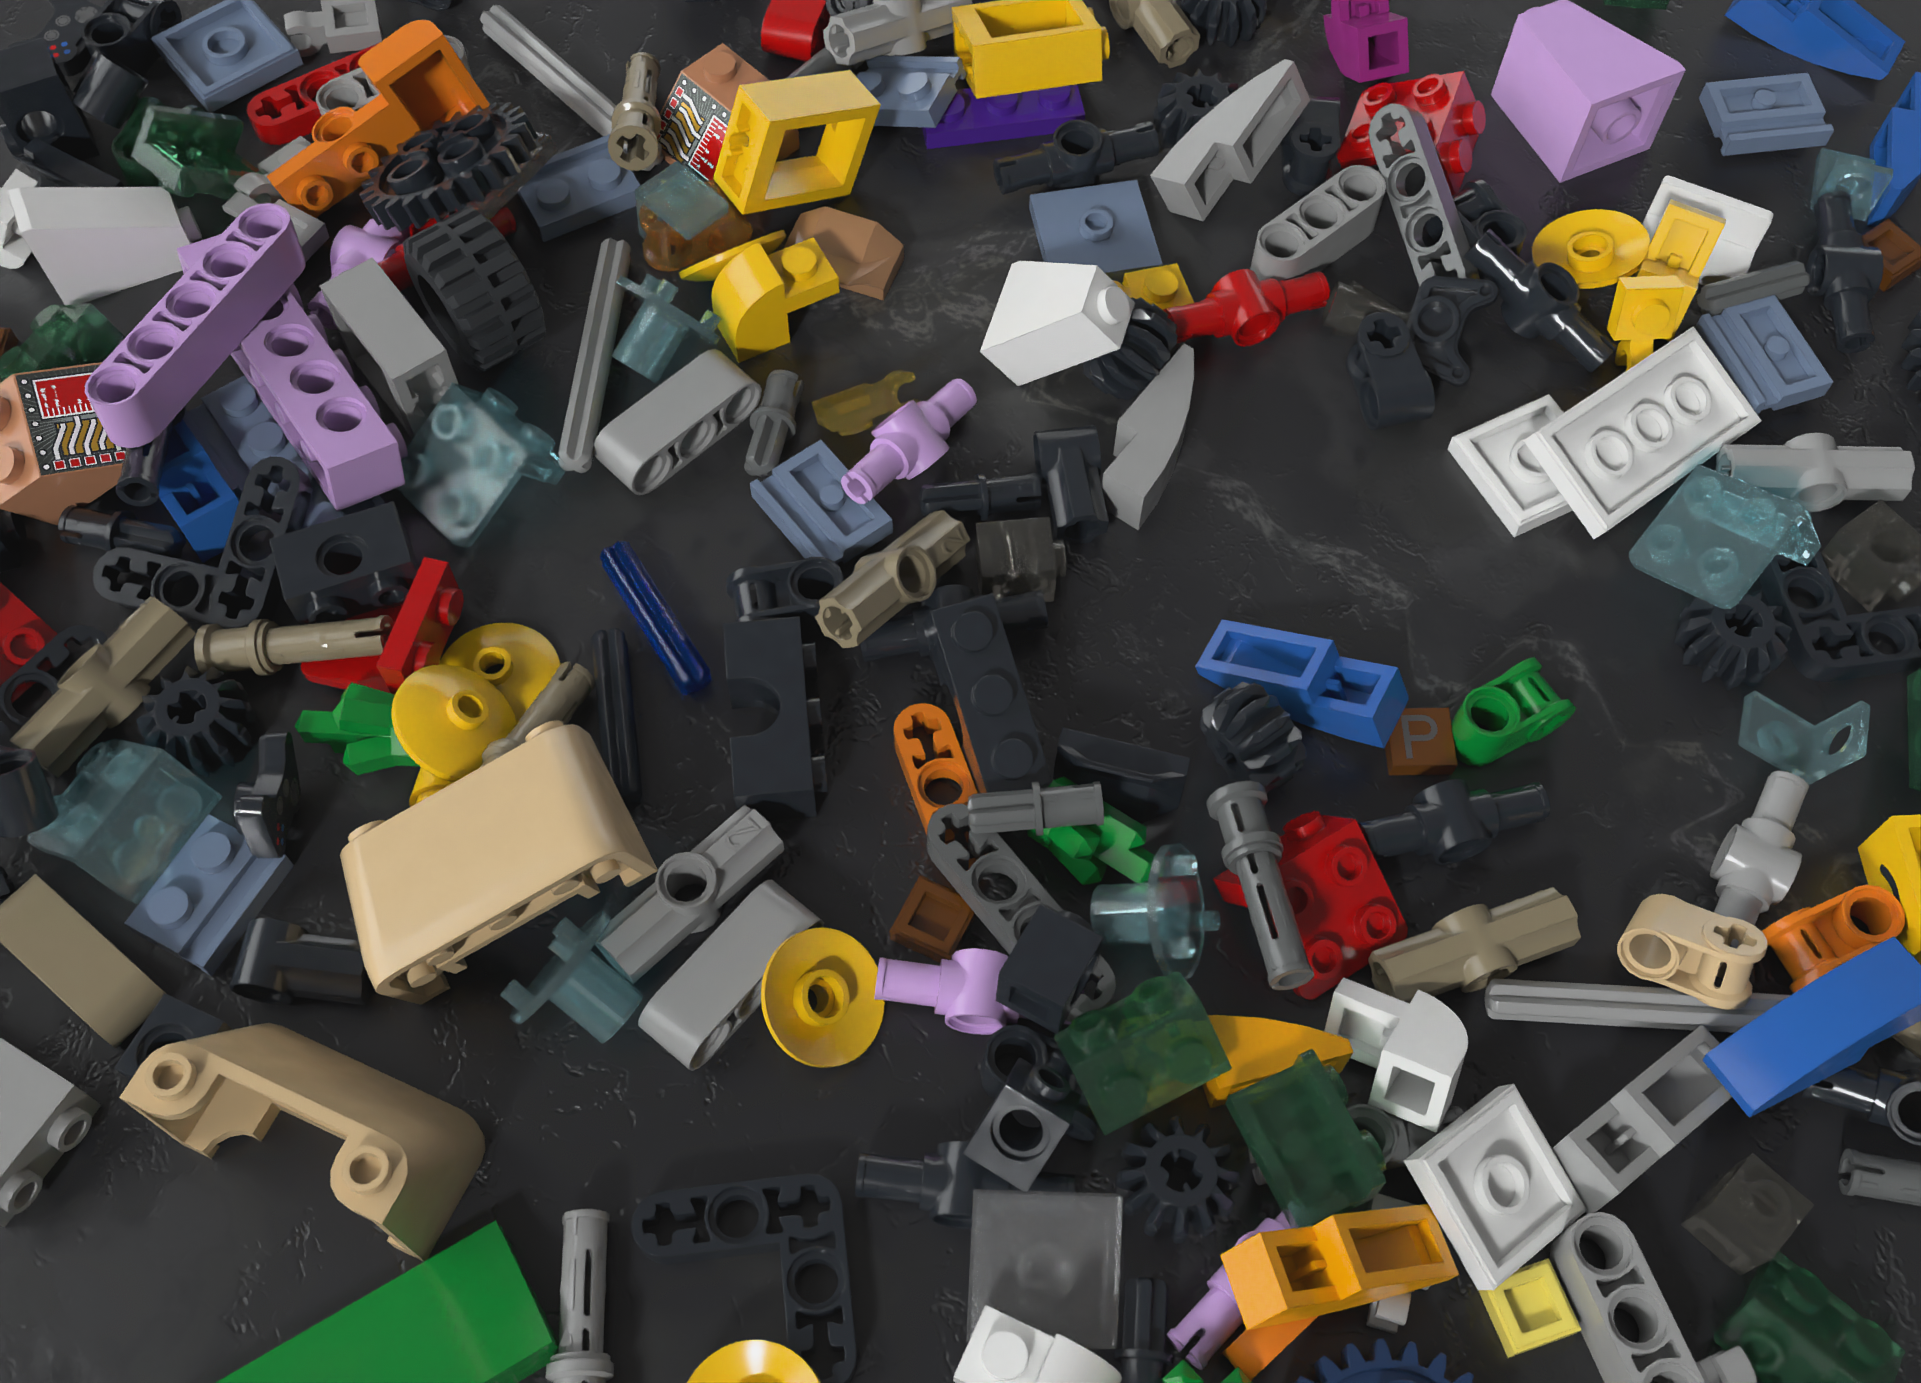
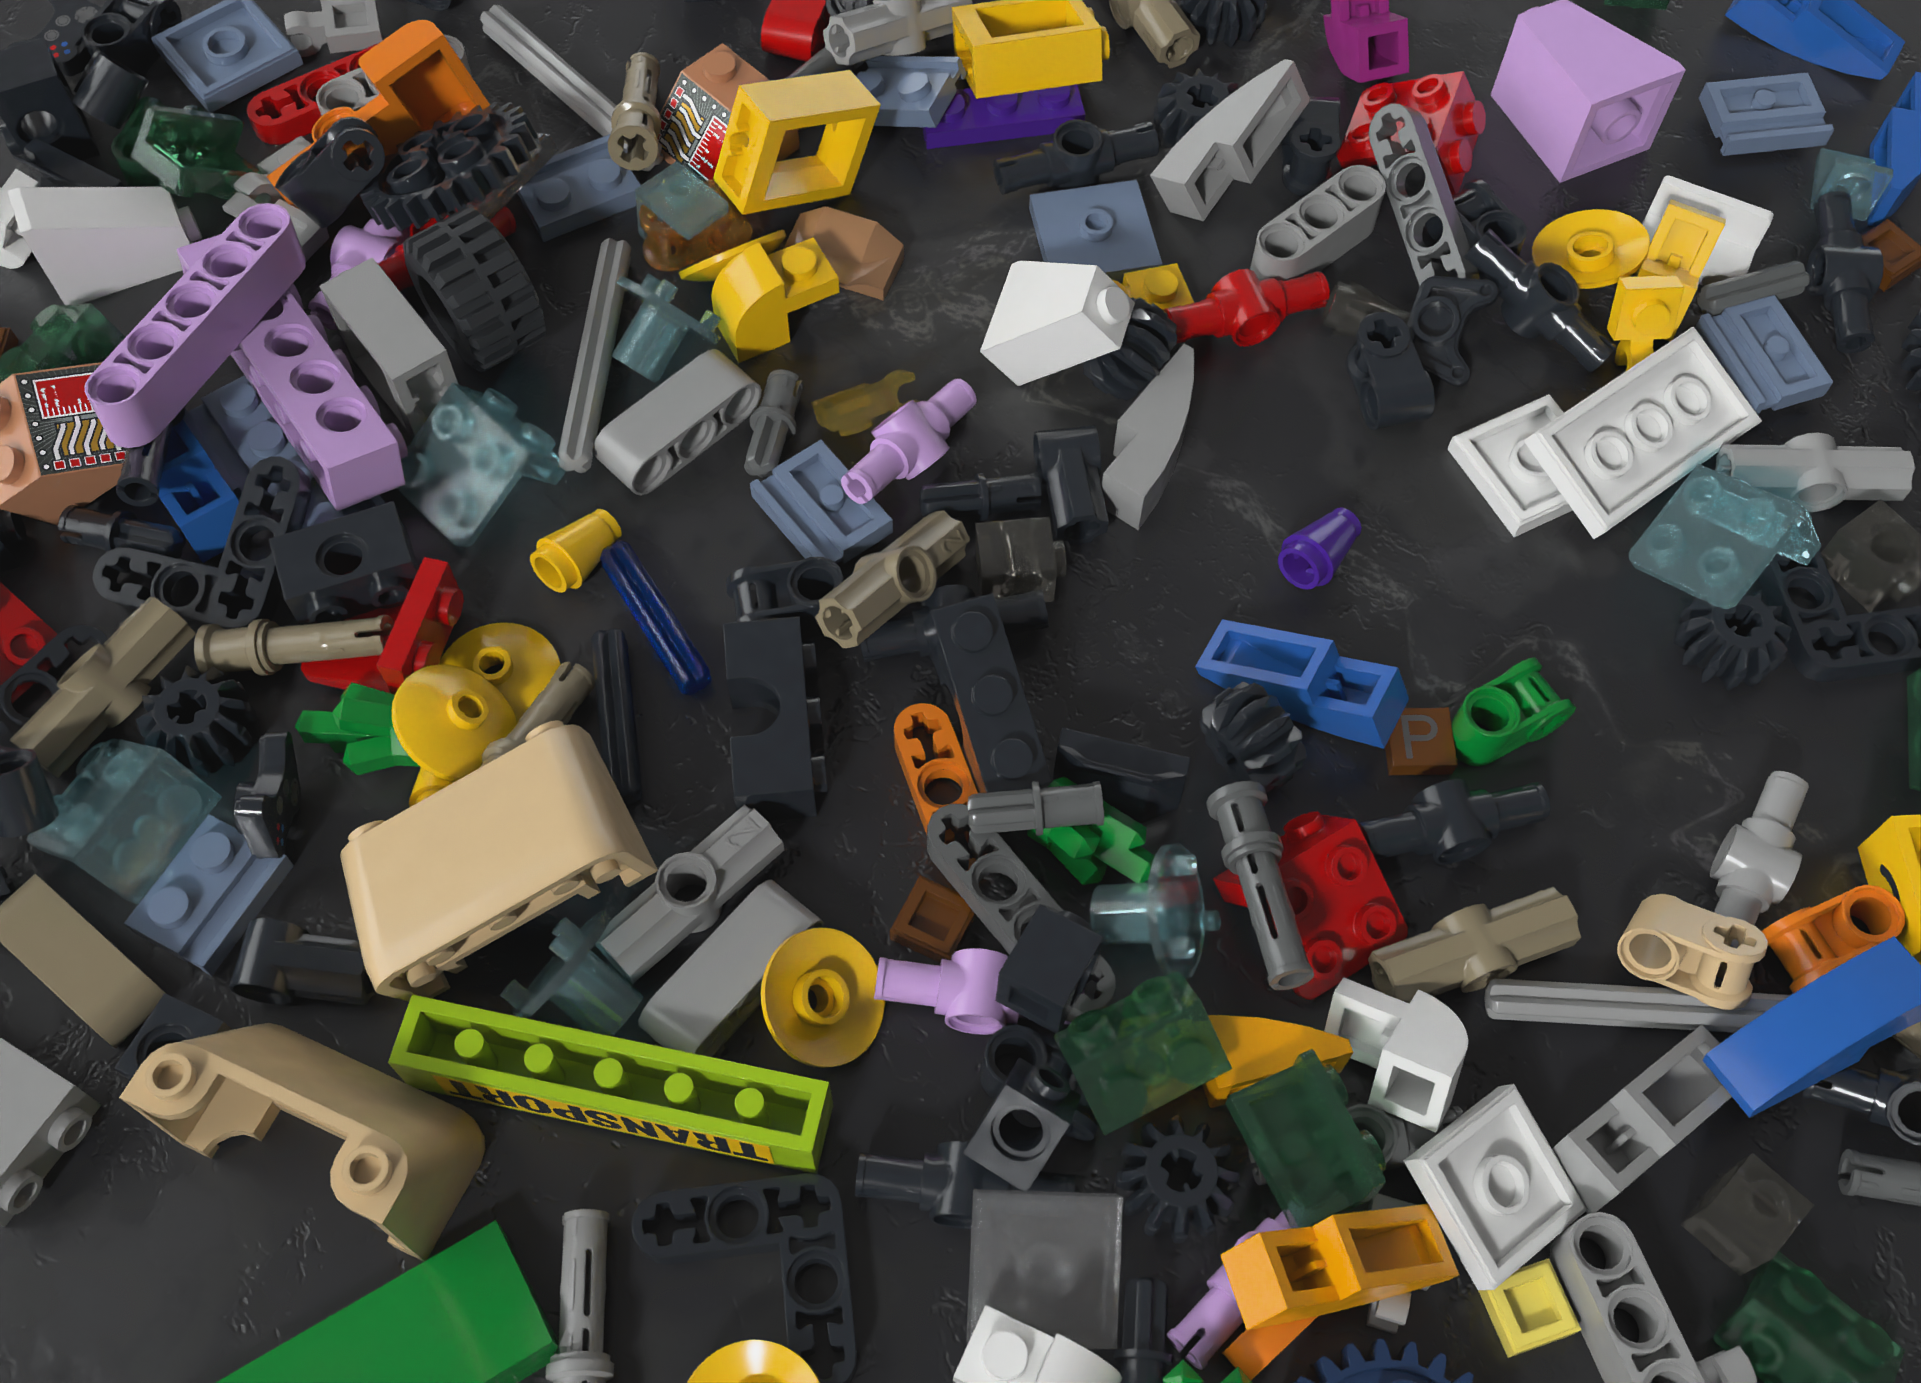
clear light blue bracket [1738,691,1870,785] -> none
none -> black piece [275,117,385,228]
none -> lime brick [388,995,833,1174]
none -> yellow cone [530,509,622,593]
none -> dark purple cone [1278,508,1361,590]

